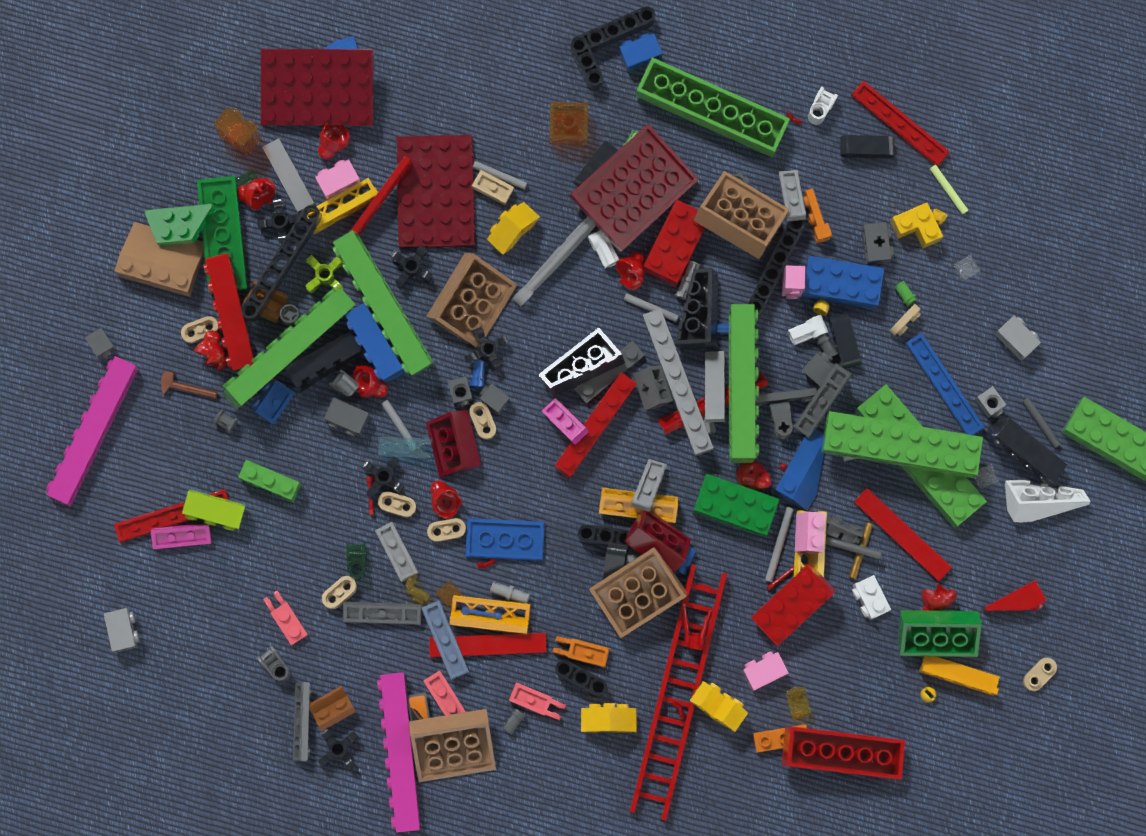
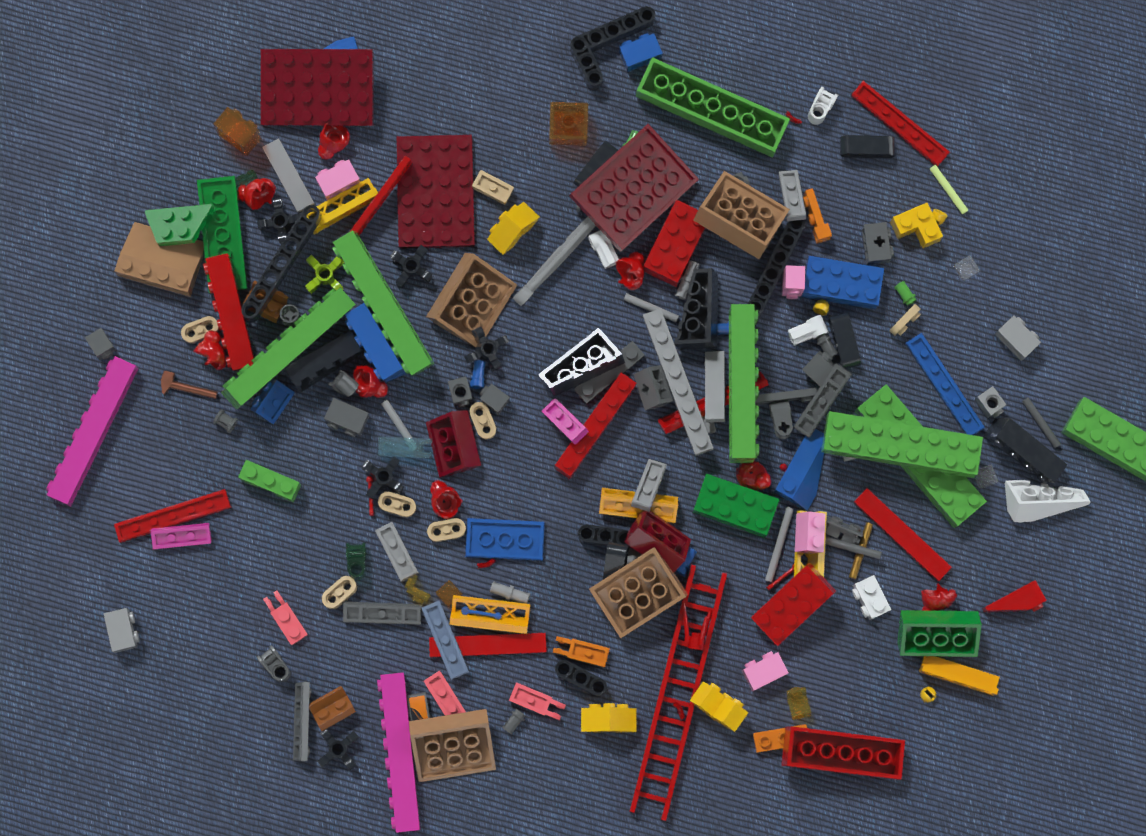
lime brick [182,489,245,531] -> none
light grey bar [473,161,527,190] -> none
tan plate [1023,658,1057,691] -> none

